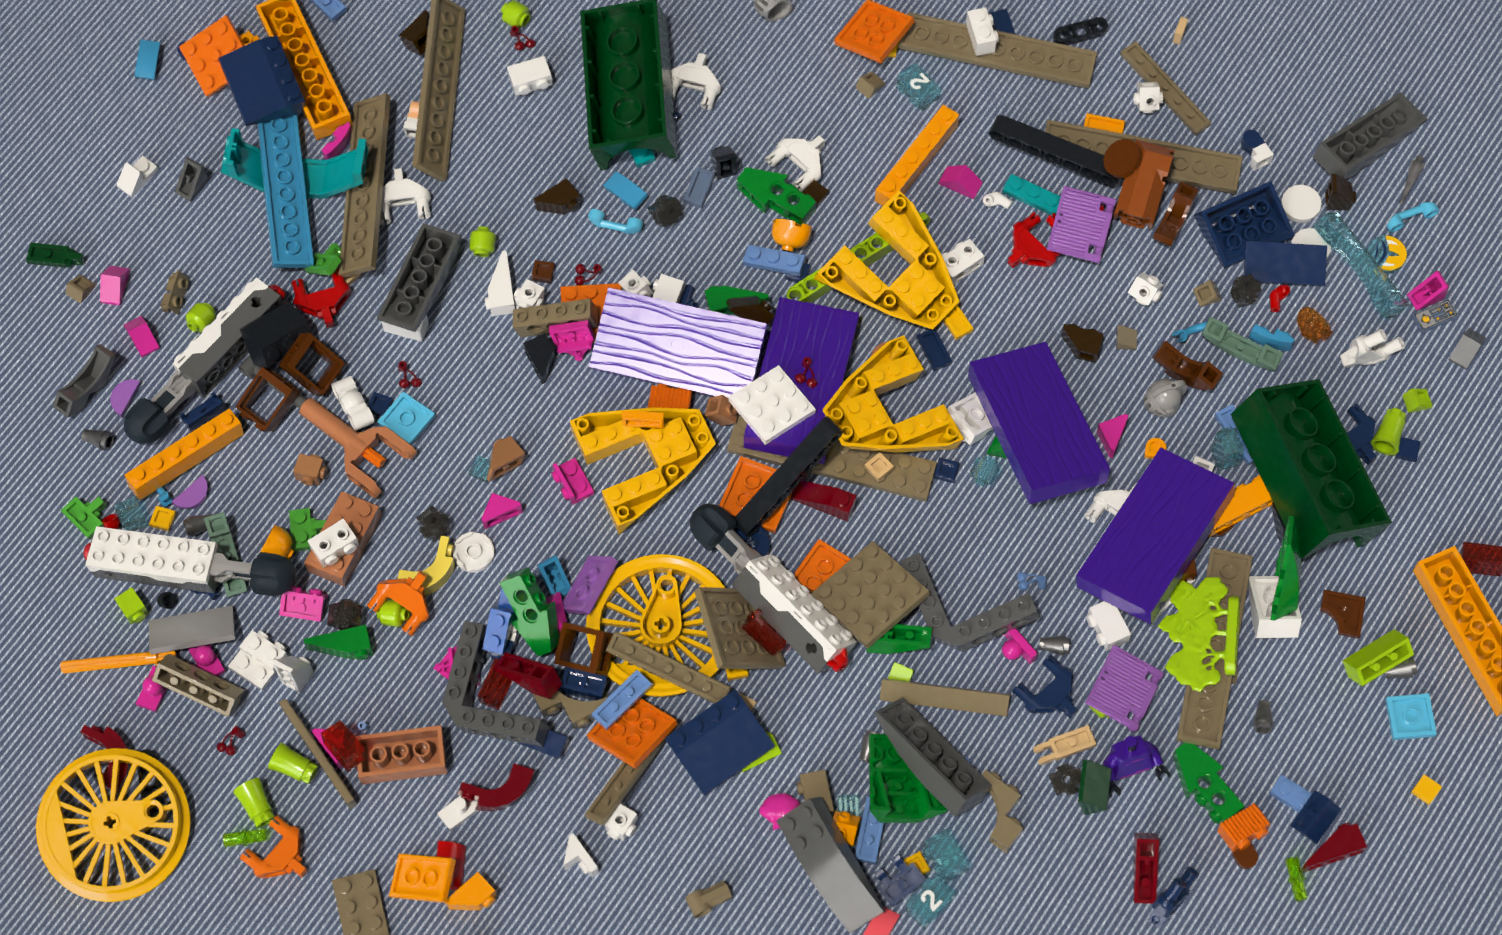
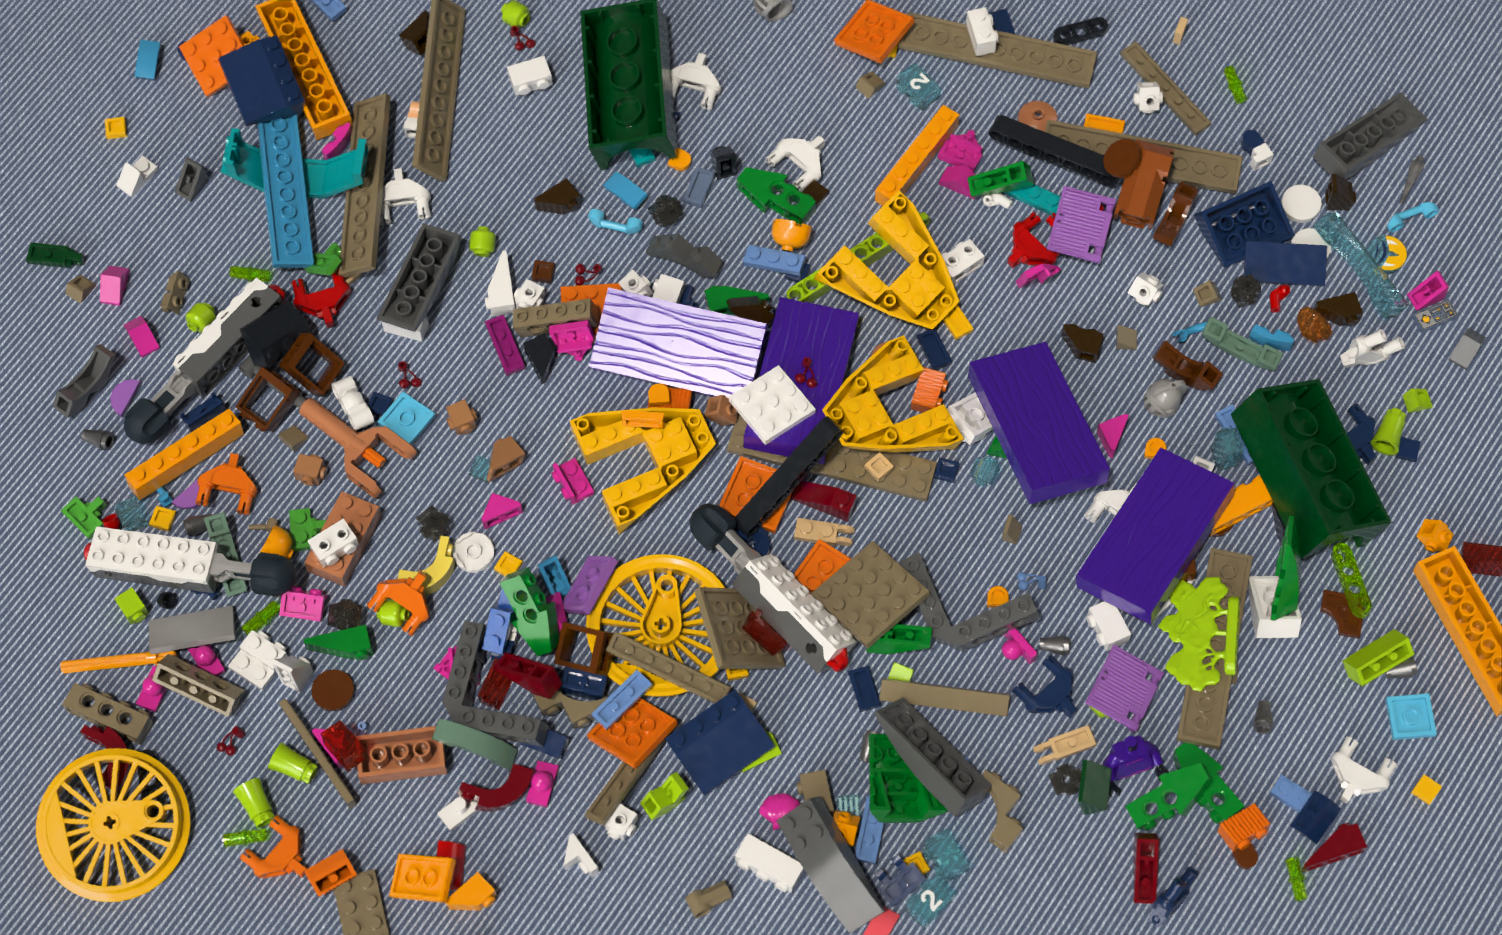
none -> dark tan brick [62,683,153,745]
none -> yellow tile [105,117,127,139]
none -> orange connector [195,453,258,515]
none -> clear neon green axle [229,266,270,283]
none -> clear neon green axle [242,600,280,635]
none -> dark tan hand [249,518,280,533]
none -> dark tan slope [278,425,309,453]
none -> orange brick [304,849,357,897]
none -> reddish brown tile [311,669,354,712]
none -> sand green slope [432,719,517,770]
none -> medium nougat brick [446,399,478,436]
none -> magenta plate [484,315,525,376]
none -> yellow tile [494,551,523,577]
none -> dark pink tile [526,761,559,808]
none -> lime brick [640,772,689,820]
none -> dark grey arch [646,233,723,278]
none -> light orange tile [648,384,670,406]
none -> light orange tile [668,147,691,171]
none -> white brick [735,834,805,893]
none -> tan hinge [794,518,854,546]
none -> dark blue tile [848,666,880,712]
none -> orange brick [911,367,949,412]
none -> dark pink slope [937,130,982,173]
none -> green slope [967,161,1034,197]
none -> light orange tile [987,586,1009,608]
none -> dark tan slope [1002,515,1022,544]
none -> dark pink slope [1016,264,1061,288]
none -> nougat dish [1018,101,1057,132]
none -> green brick [1125,763,1213,831]
none -> clear neon green axle [1224,65,1248,104]
none -> dark brown slope [1313,292,1363,327]
none -> clear neon green beam [1331,543,1372,618]
none -> white connector [1331,737,1397,804]
none -> light orange brick [1416,519,1454,552]

